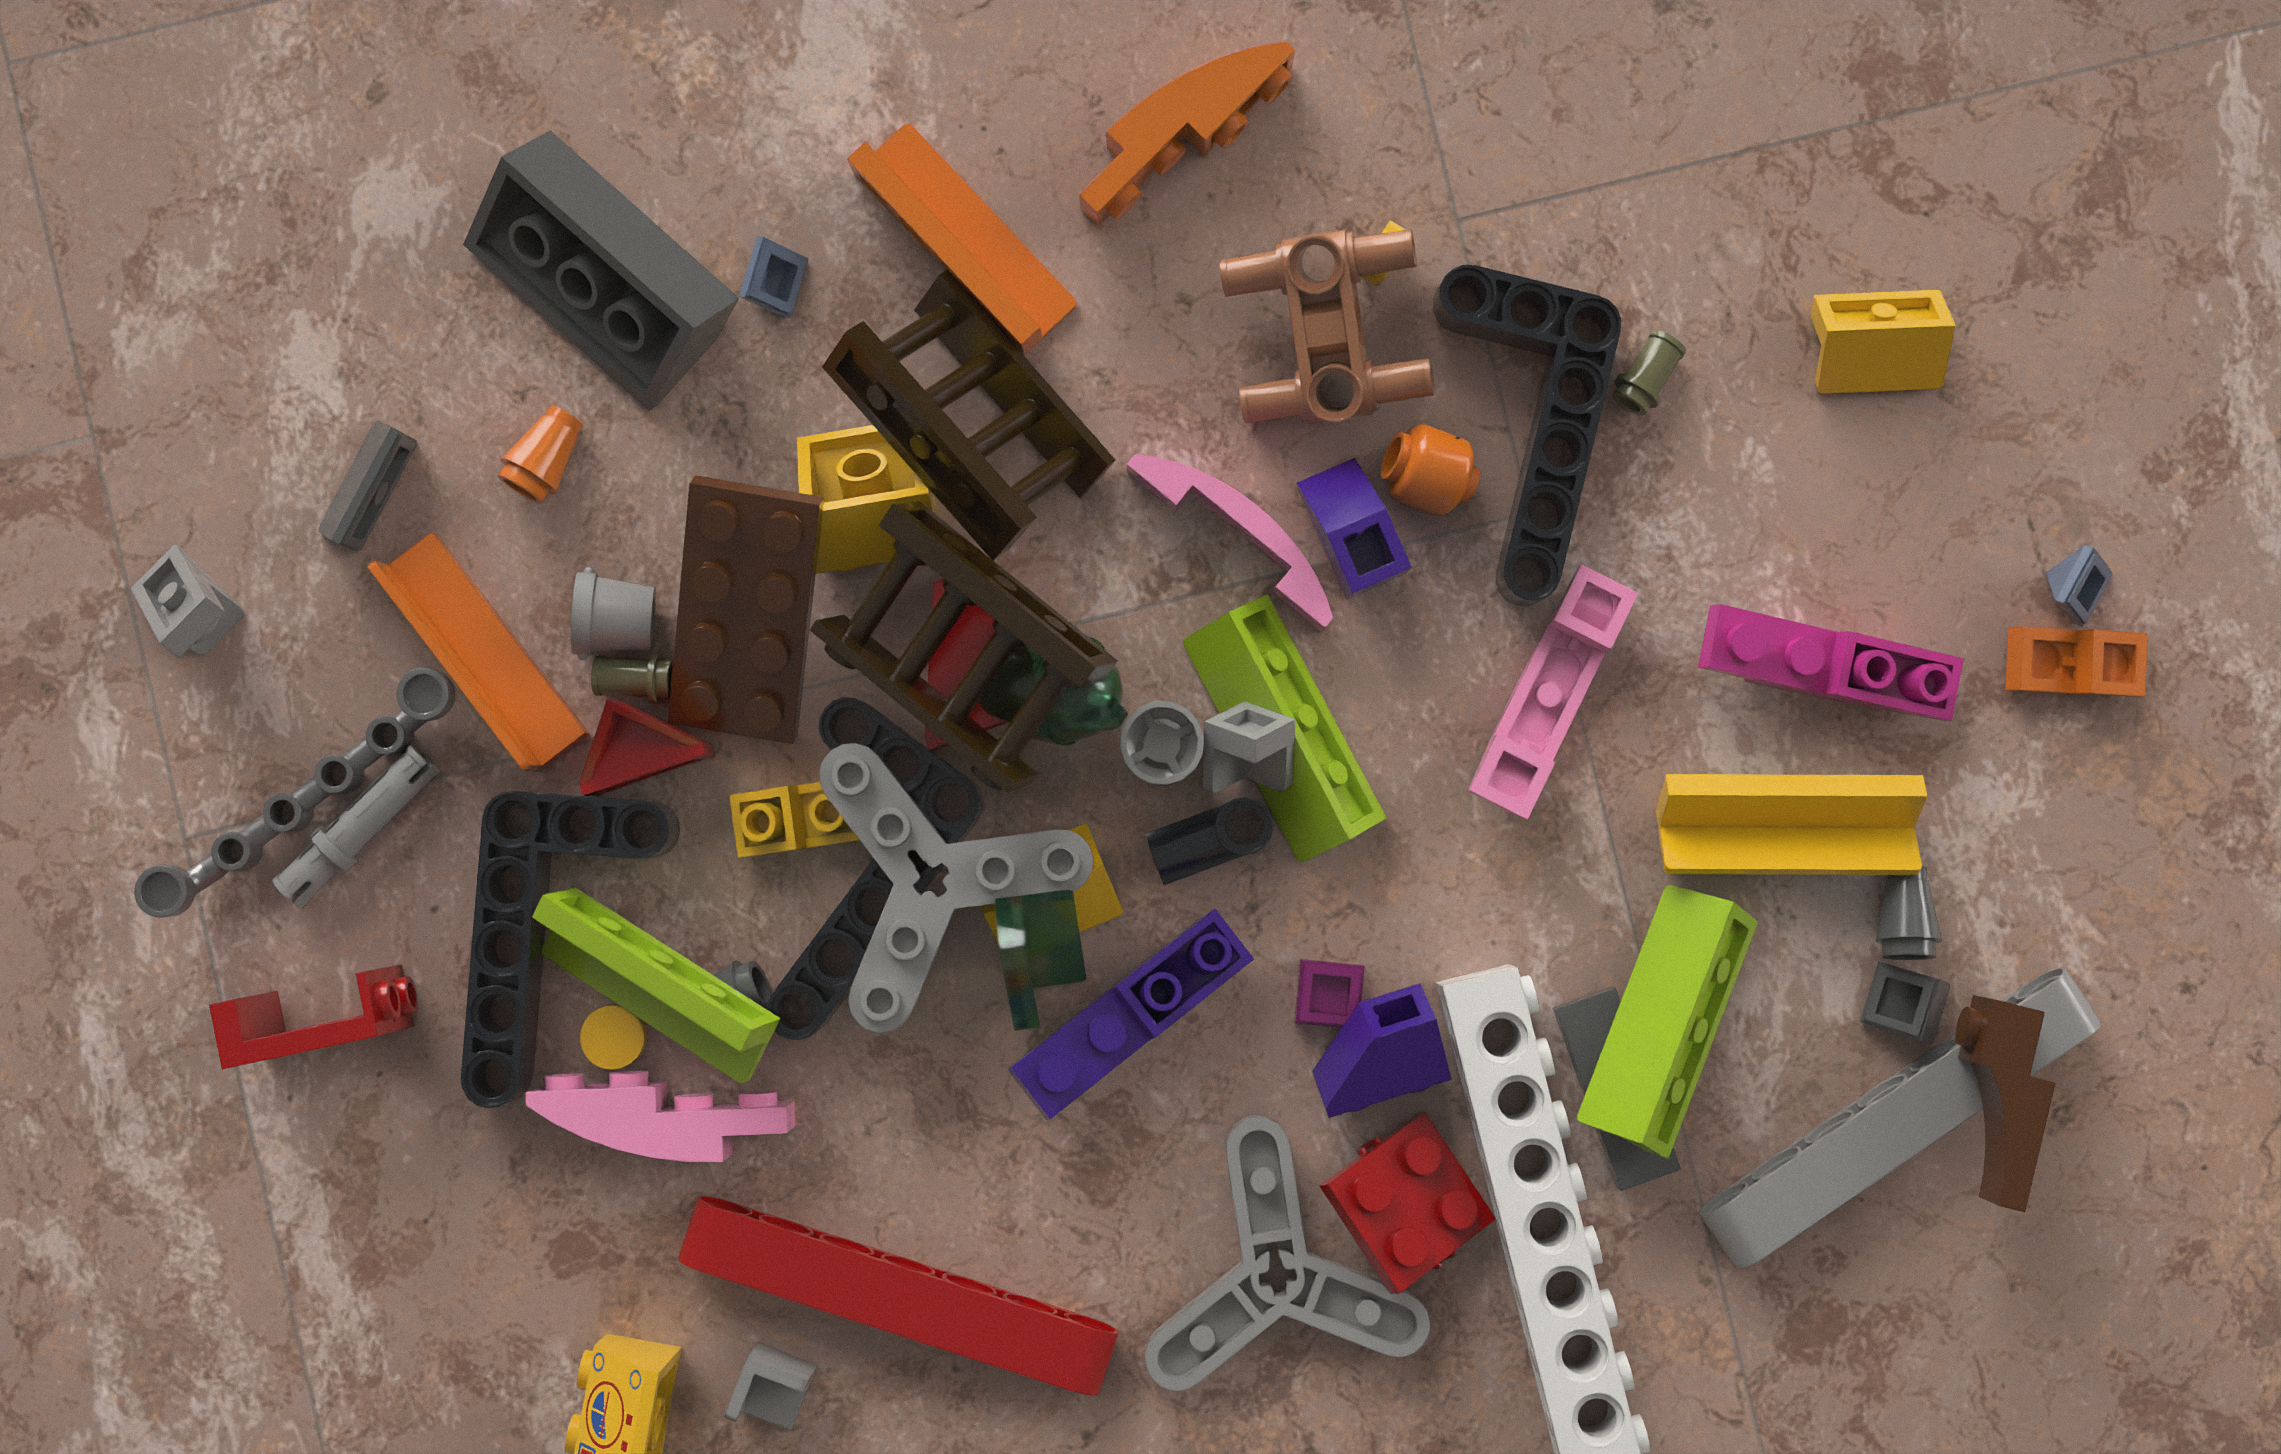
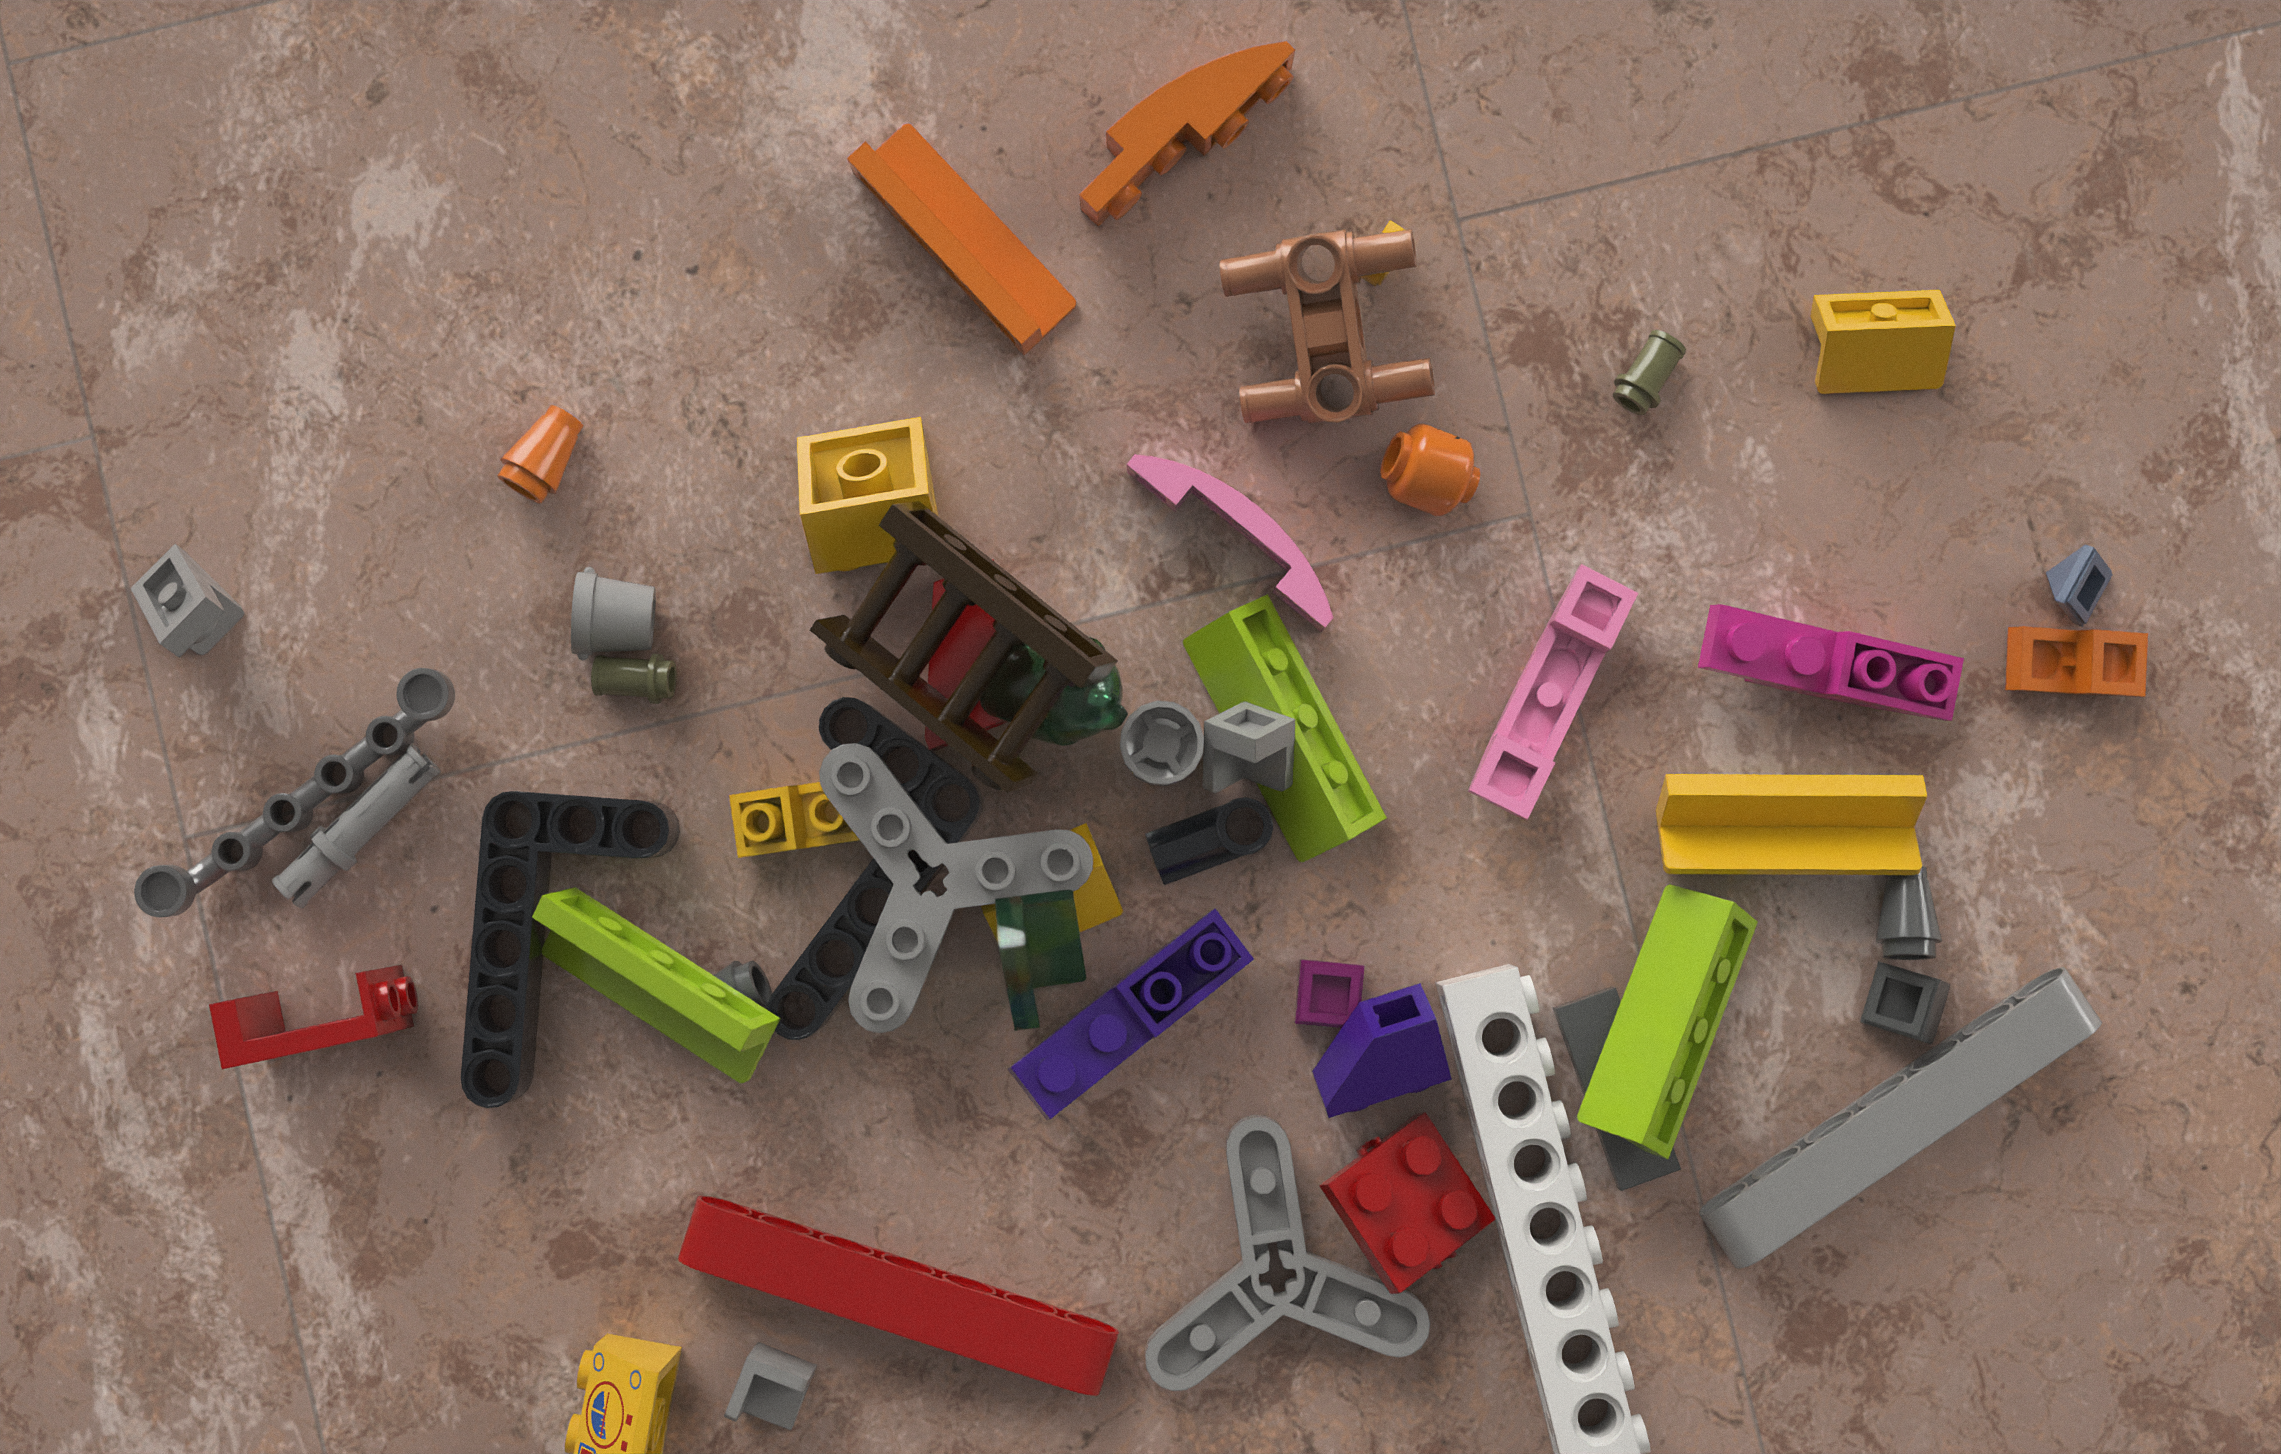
dark grey slope [318,420,417,551] -> none
orange panel [367,532,590,772] -> none
dark grey slope [463,130,739,411] -> none
bright pink slope [525,1070,795,1162] -> none
red slope [579,699,716,796] -> none
yellow tile [580,1004,648,1070] -> none
reddish brown plate [668,475,824,744] -> none
sand blue slope [739,236,808,318] -> none
dark brown fence [822,270,1116,561] -> none
dark purple slope [1296,458,1412,600] -> none
black beam [1433,265,1621,606] -> none
reddish brown slope [1955,995,2056,1212] -> none

